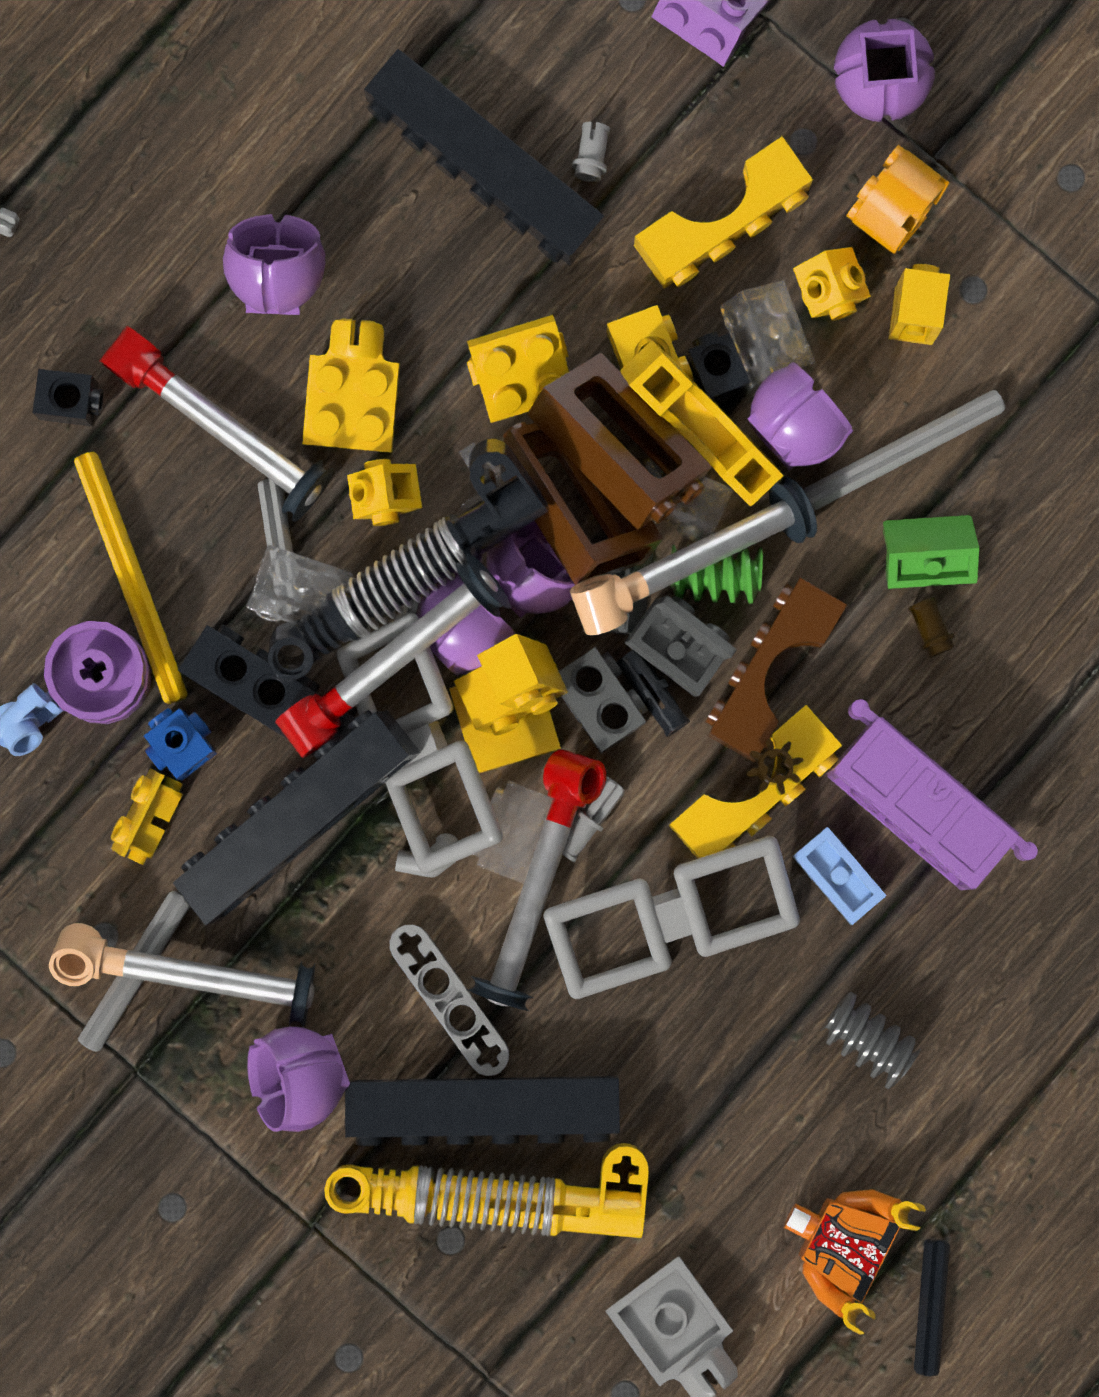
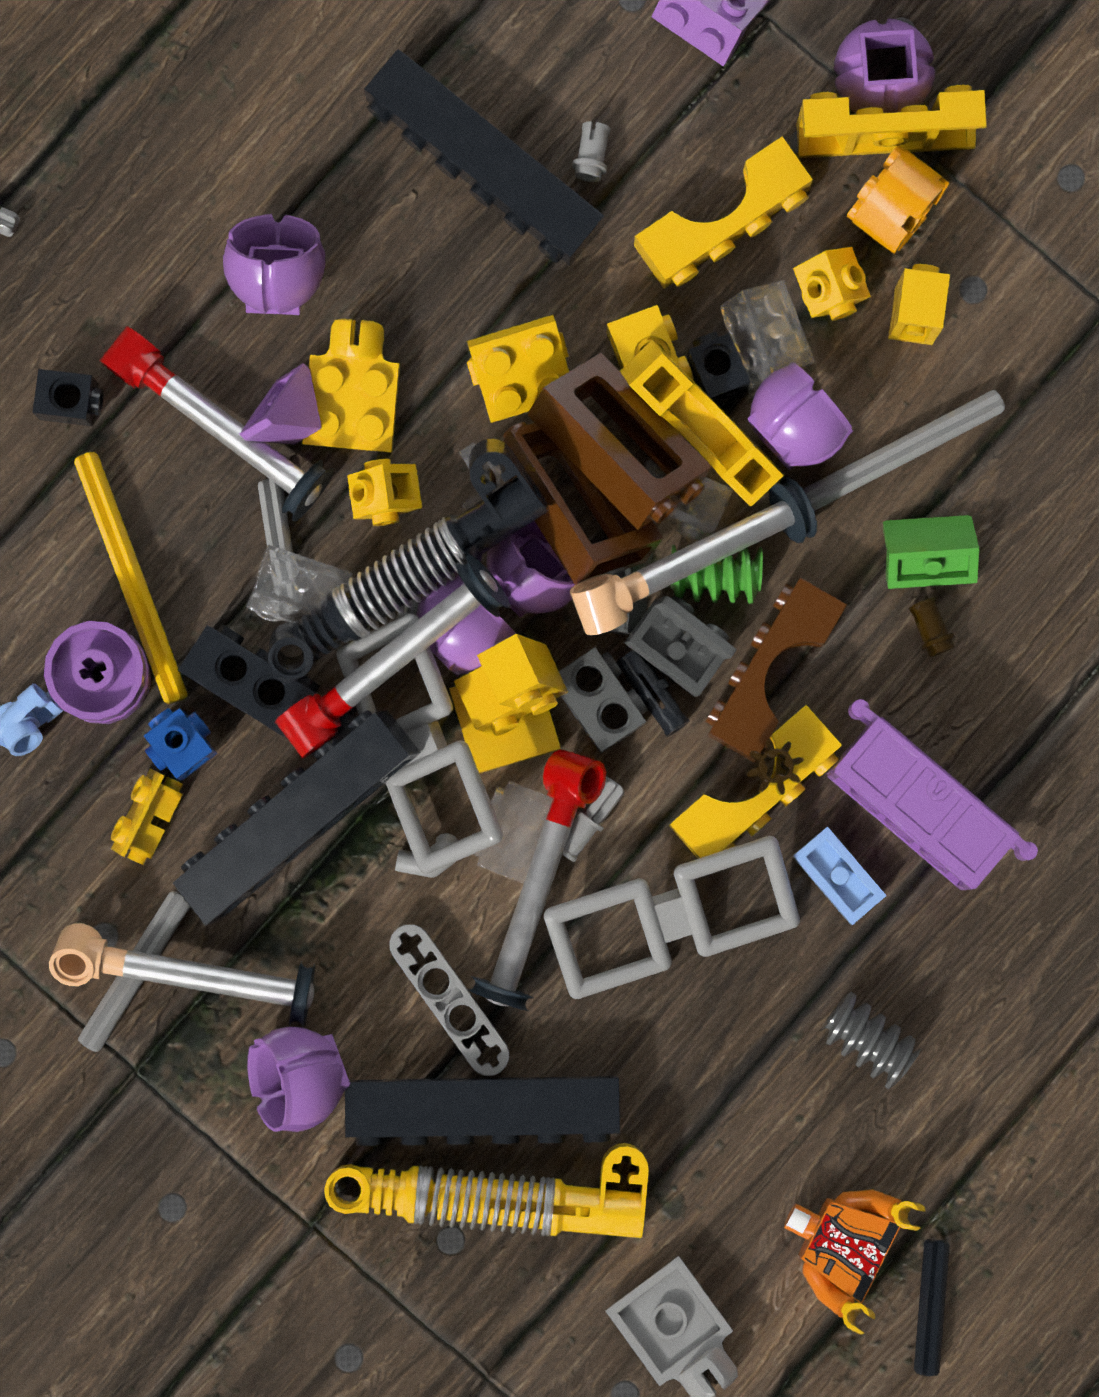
none -> medium lavender slope [239,363,322,445]
none -> yellow piece [796,85,987,158]

